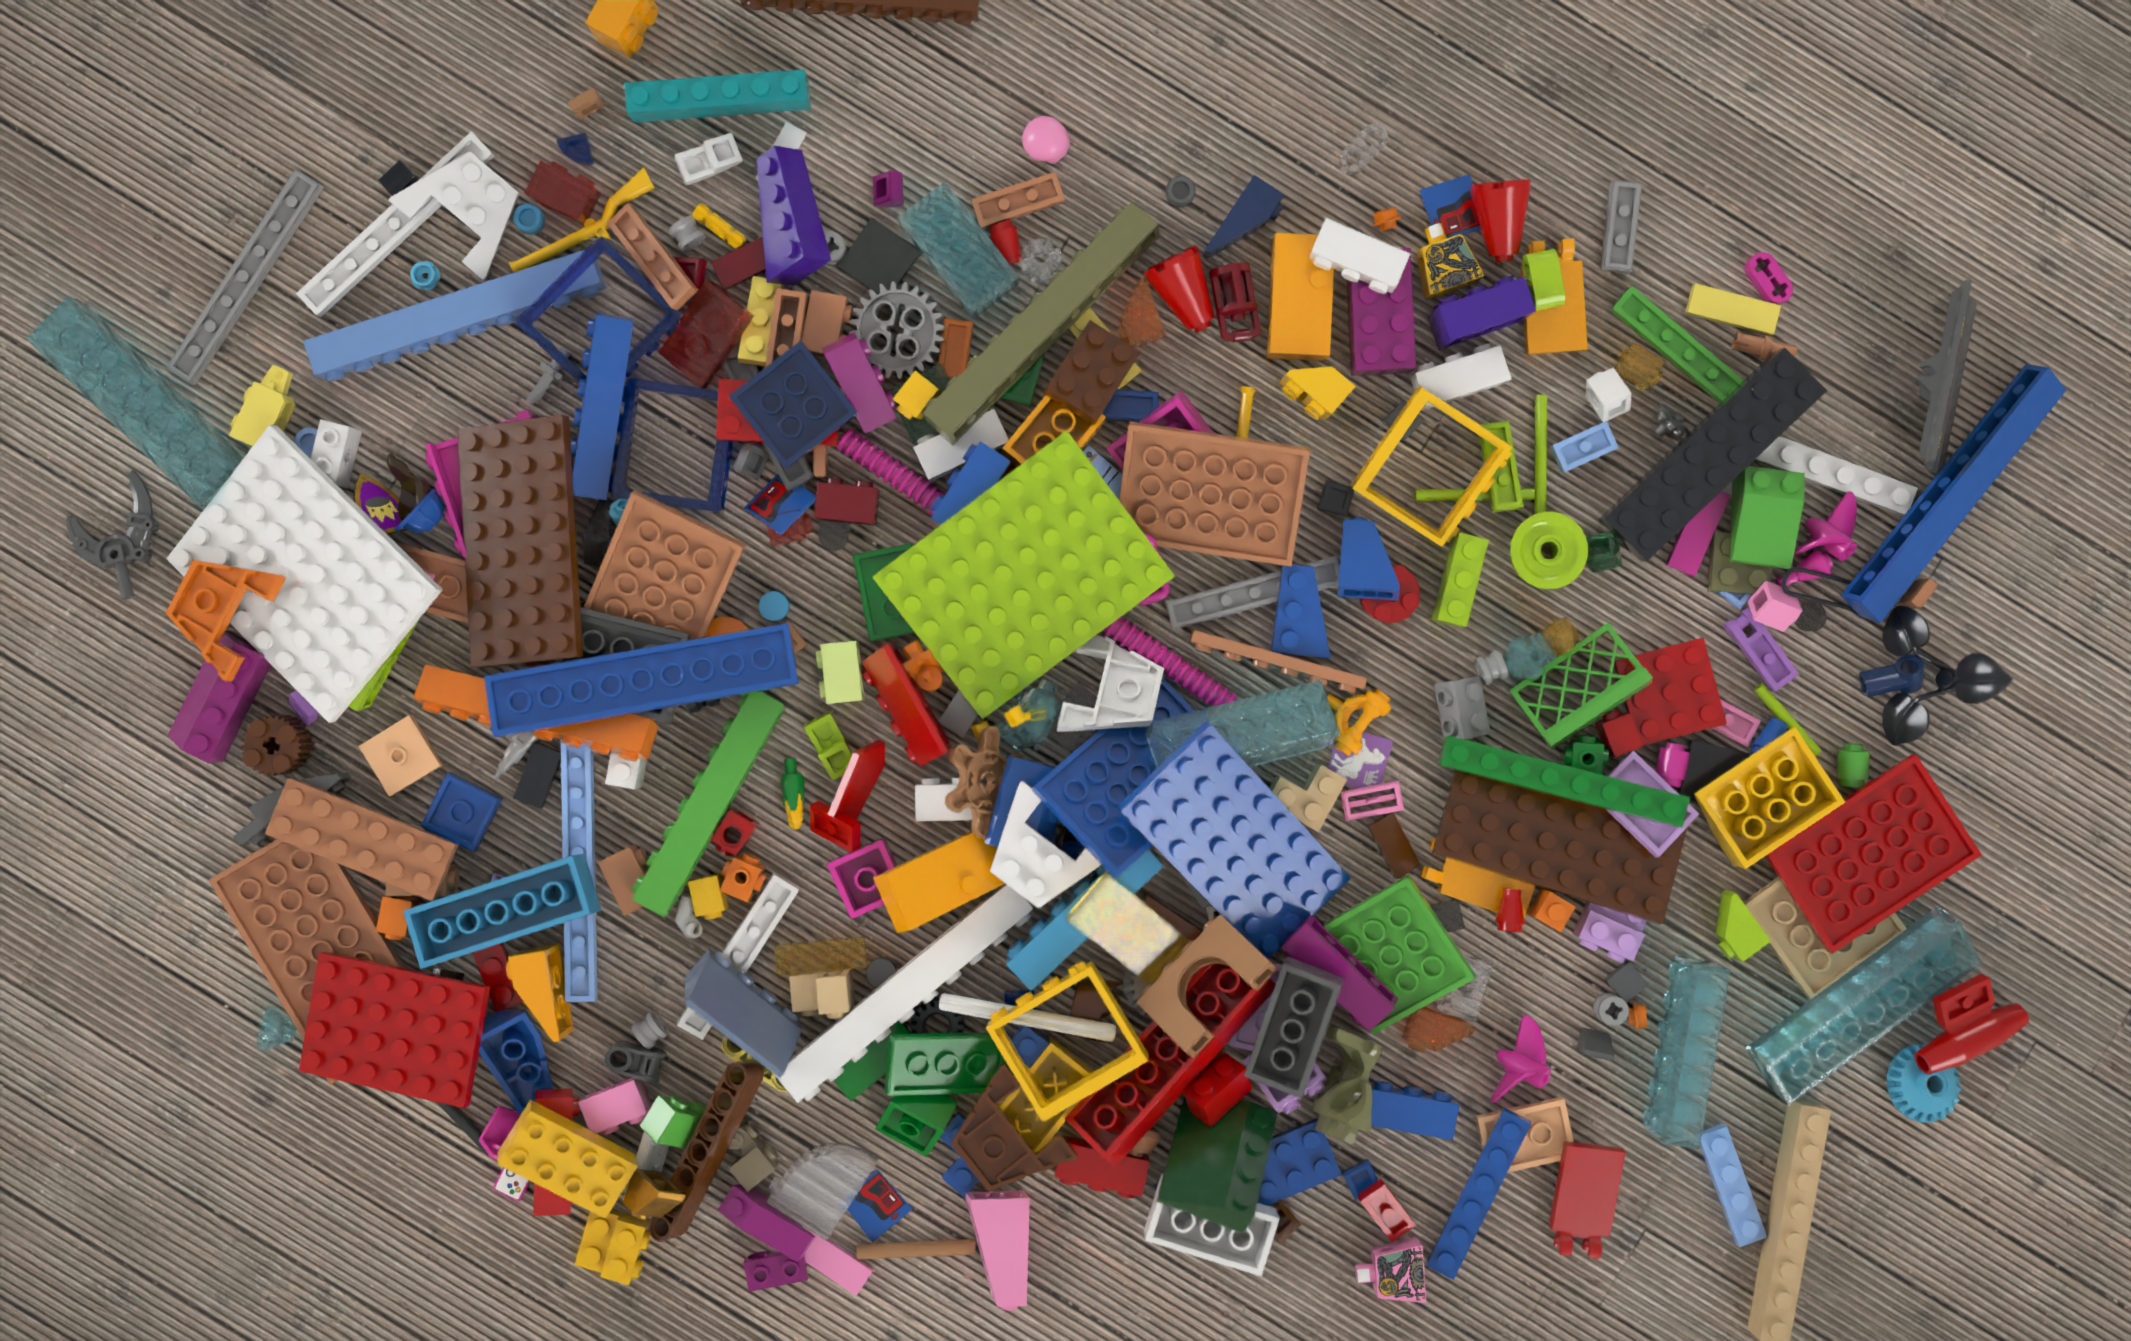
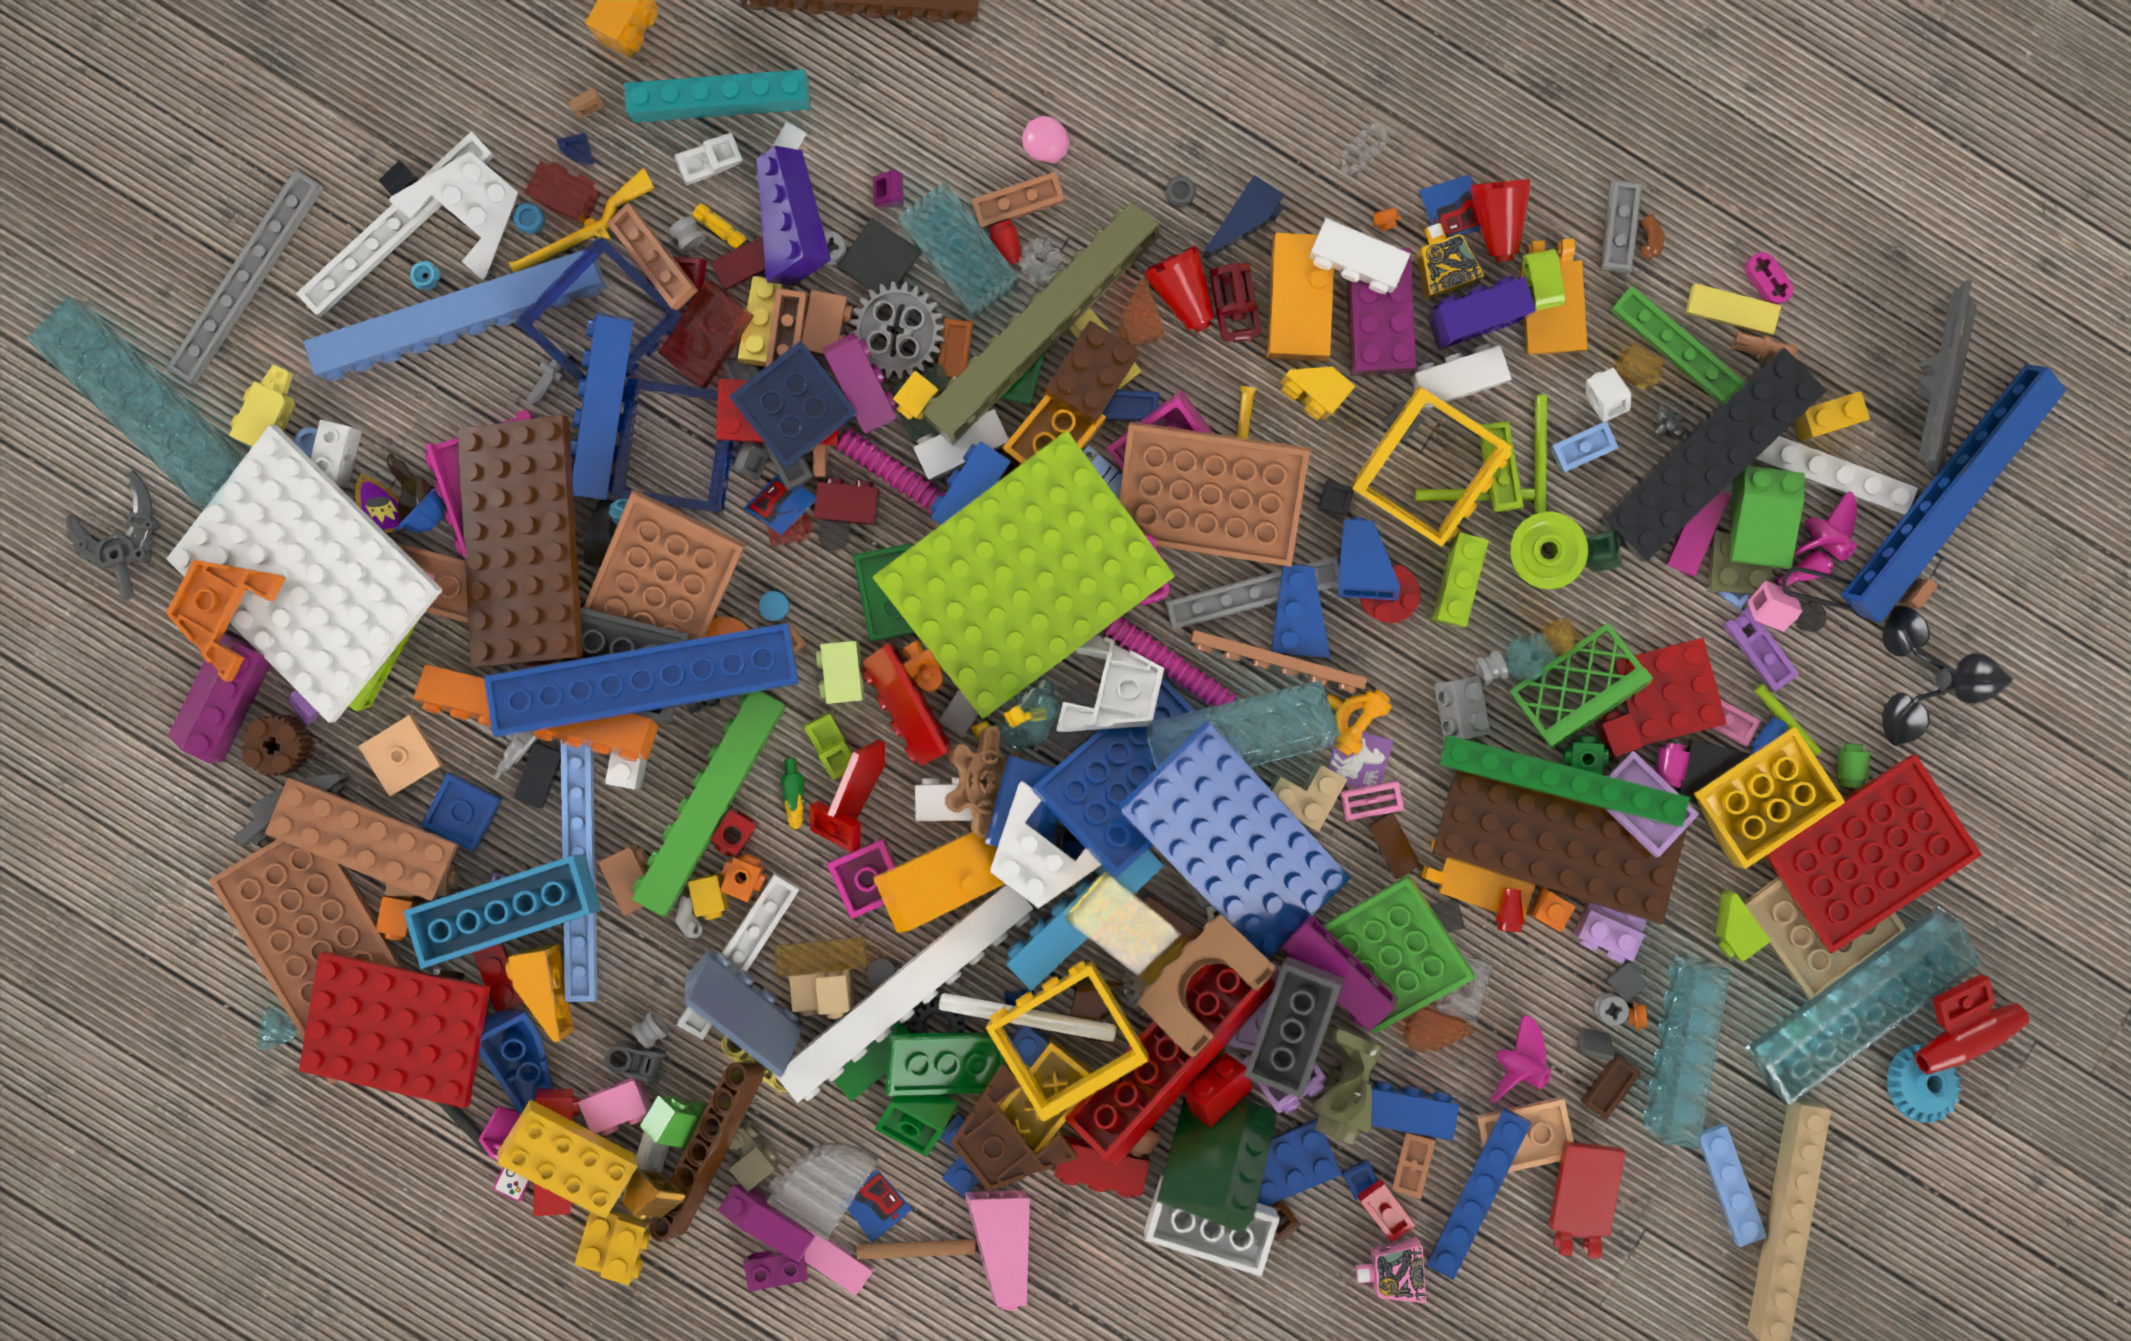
dark blue piece [1859,655,1924,697] -> none
none -> nougat hinge [1392,1132,1436,1199]
none -> reddish brown tile [1580,1054,1641,1120]
none -> dark orange arm [1640,213,1665,260]
none -> yellow brick [1794,391,1870,441]

